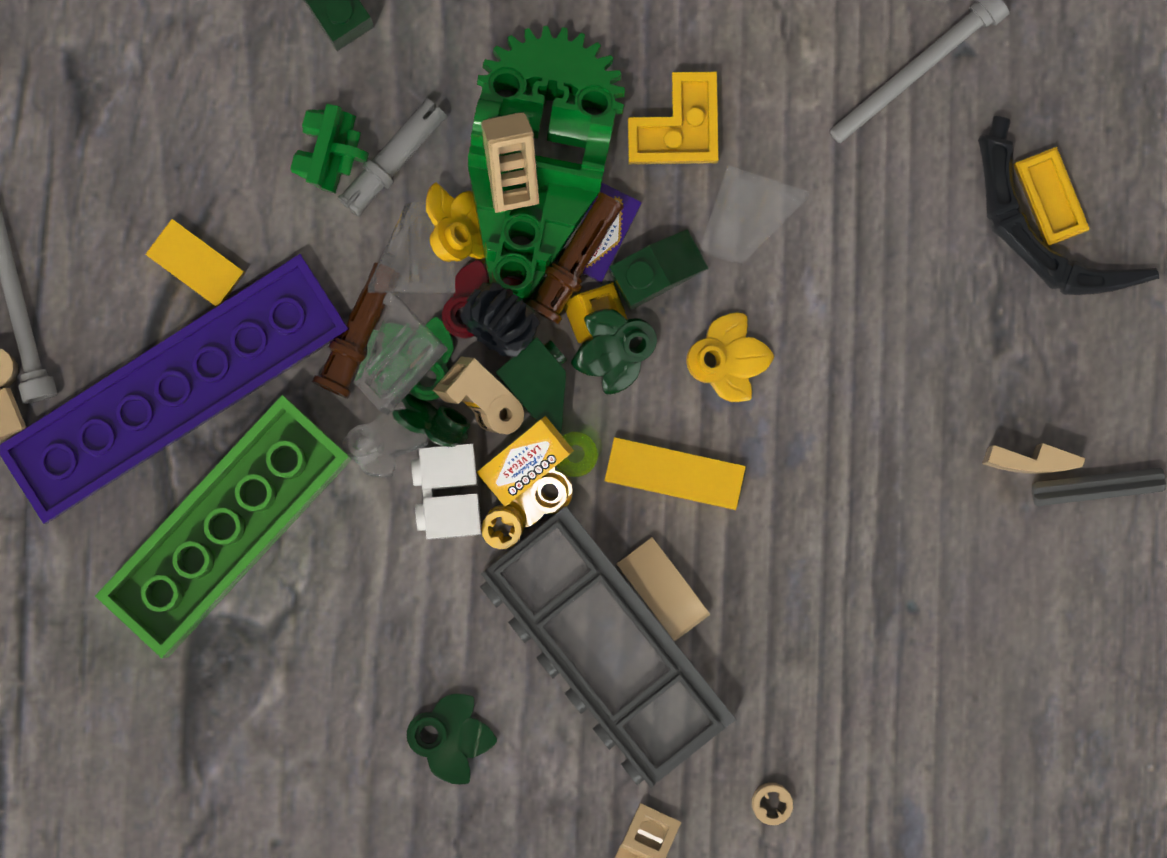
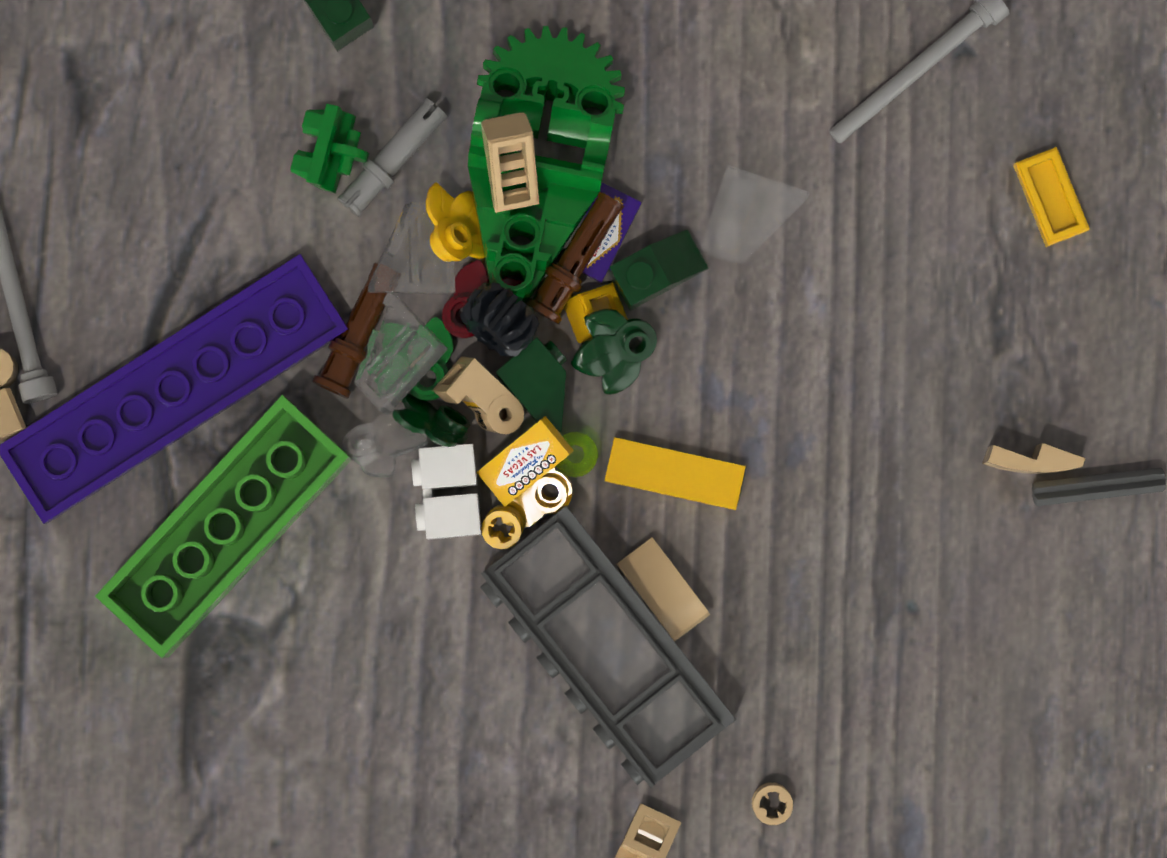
yellow tile [145,219,245,307] -> none
dark green plate [407,694,497,785] -> none
yellow plate [628,72,718,164] -> none
yellow plate [686,313,774,402] -> none
black animal [978,116,1160,295] -> none

